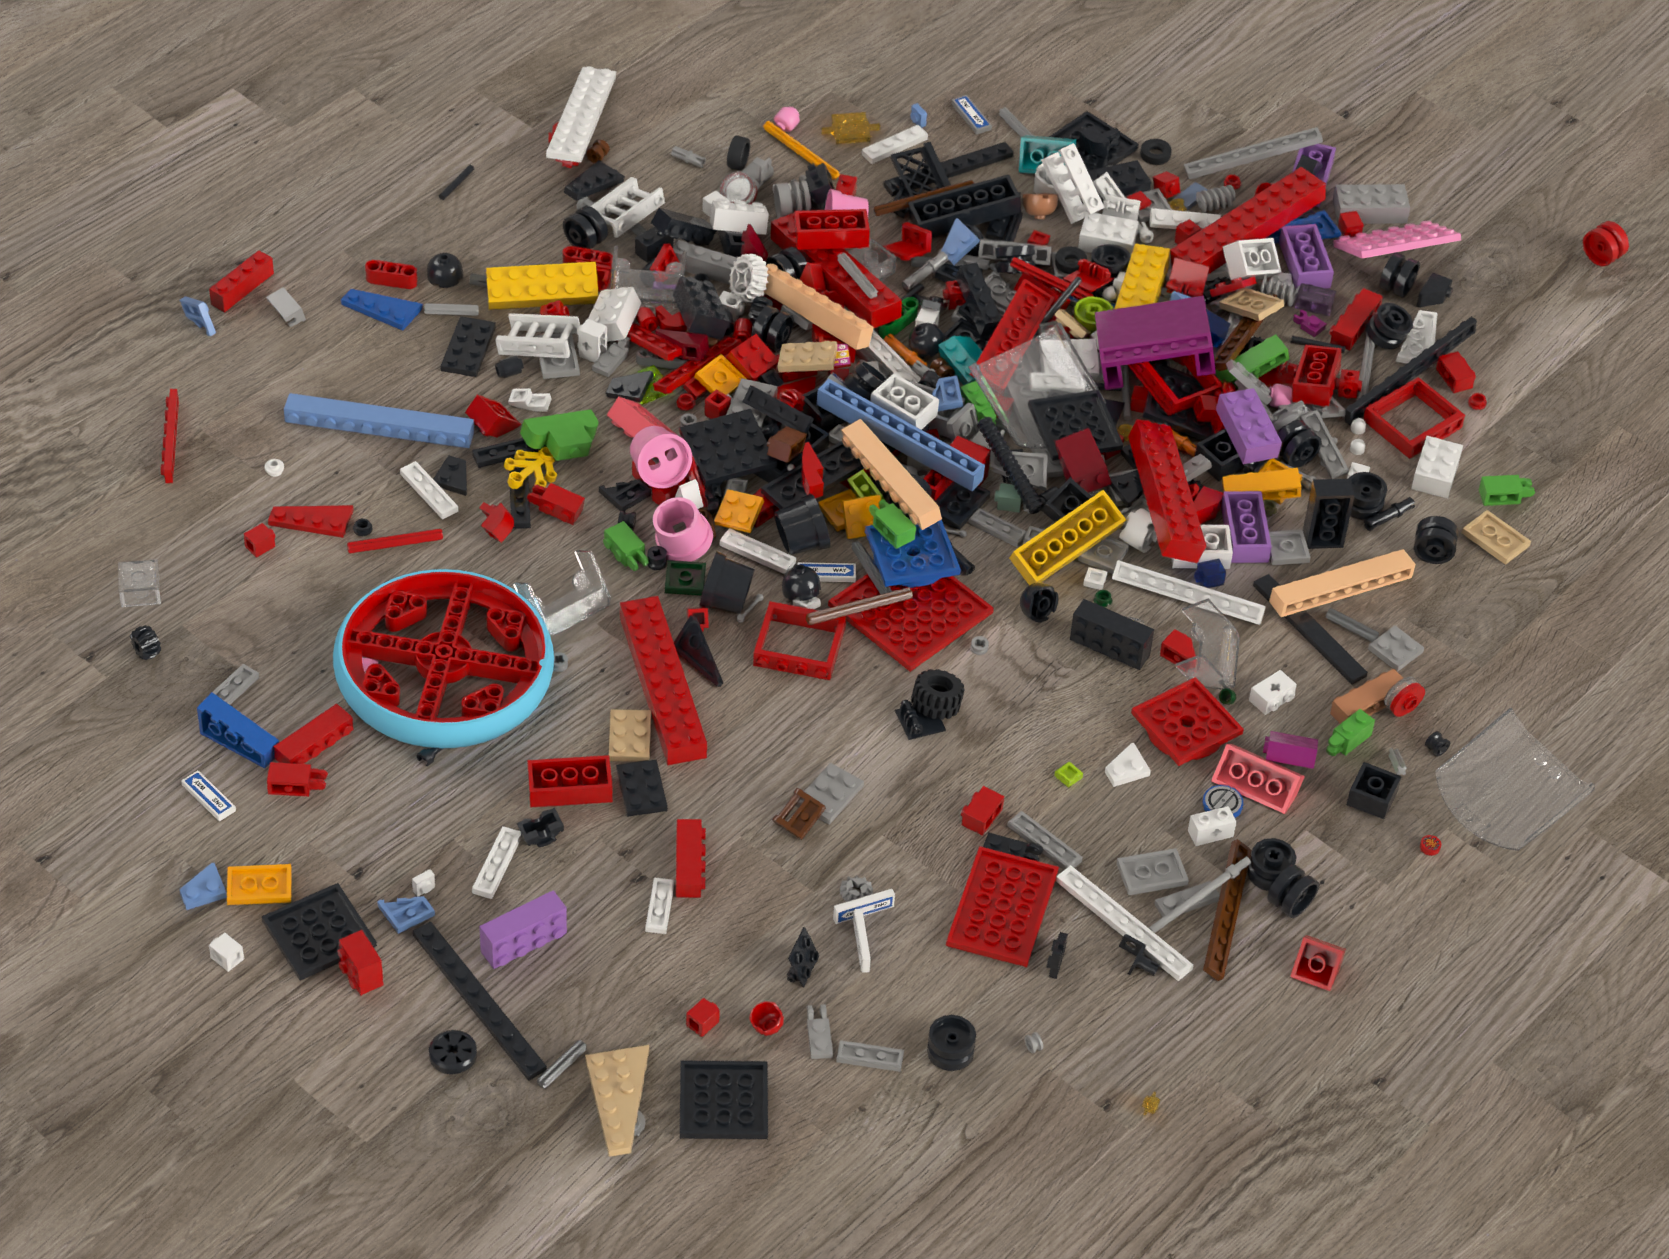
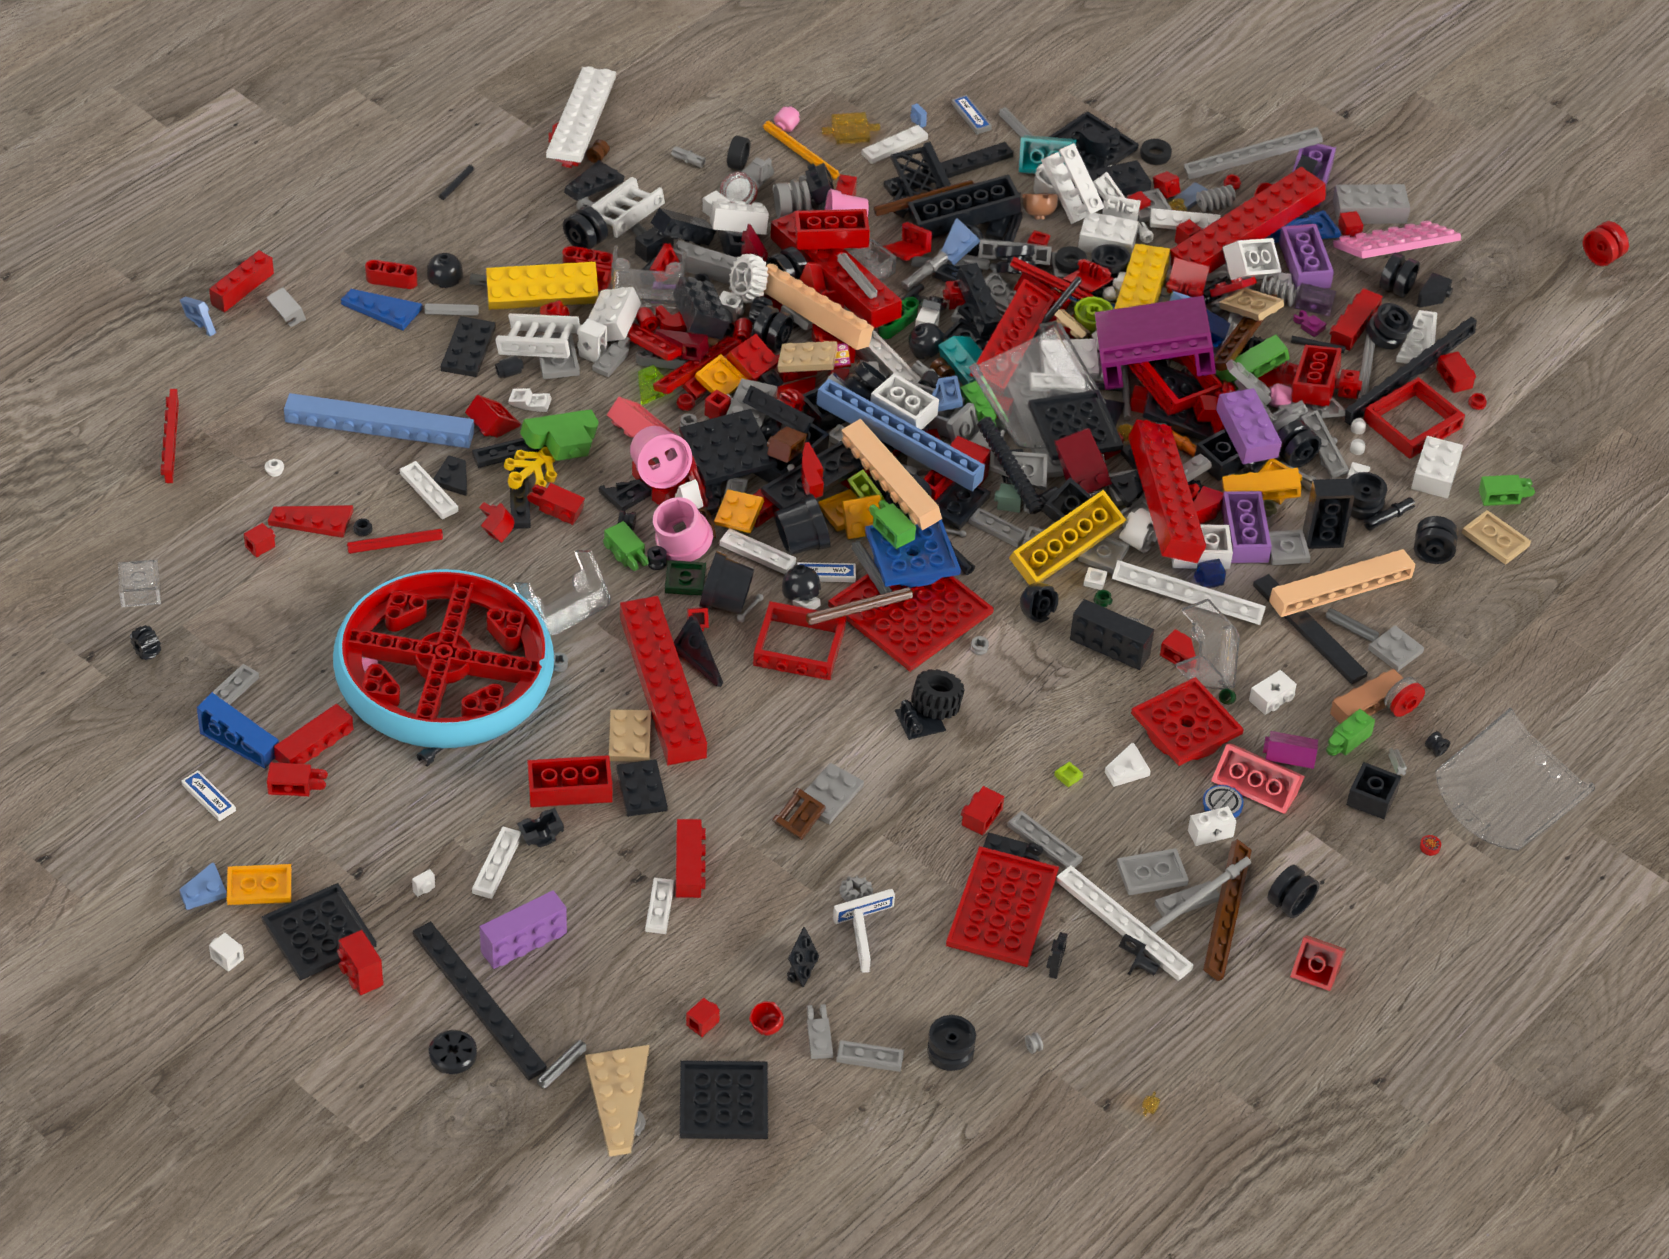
medium blue wing [377,896,435,934] -> none
black wing [605,371,654,403] -> none
orange pin [884,334,928,367] -> none
black wheel [1248,838,1297,891] -> none

